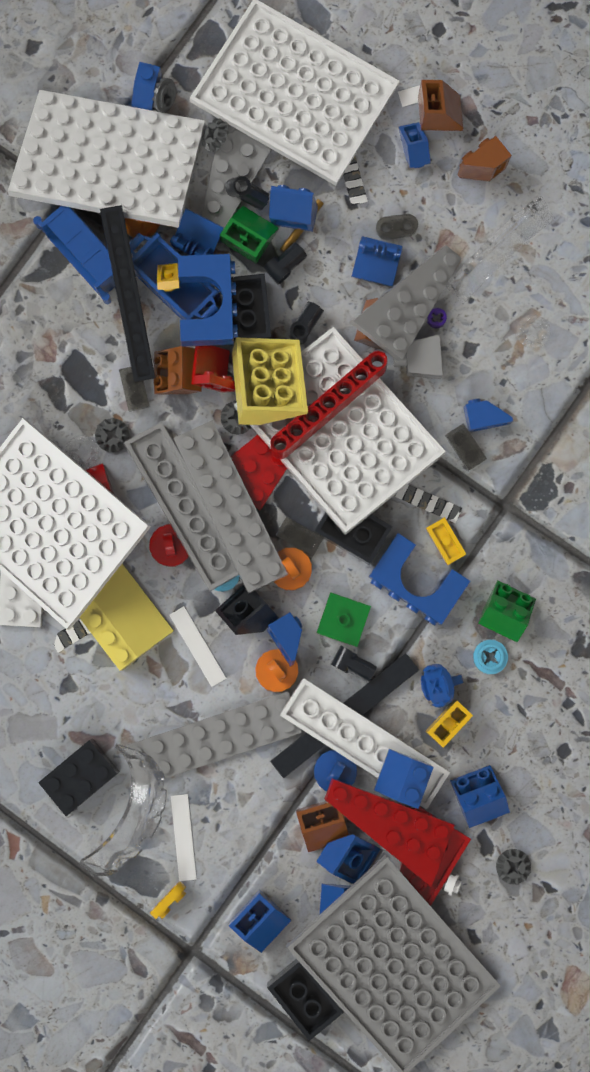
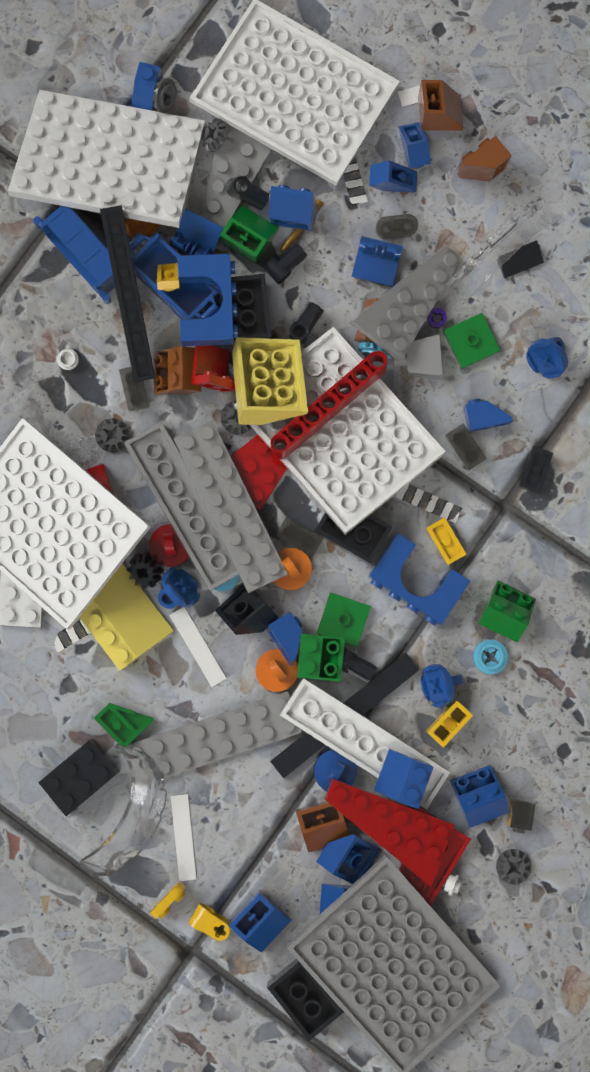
none -> white plate [57,349,79,370]
none -> green wing [94,703,154,749]
none -> black gear [127,551,165,589]
none -> blue tile [157,567,200,609]
none -> yellow piece [188,903,232,941]
none -> green slope [297,634,345,682]
none -> medium azure gear [358,341,391,360]
none -> blue slope [369,160,417,193]
none -> green plate [443,313,500,369]
none -> black slope [496,240,544,279]
none -> clear smoke brick [507,799,536,833]
none -> black plate [518,446,553,494]
none -> blue tile [526,337,568,378]

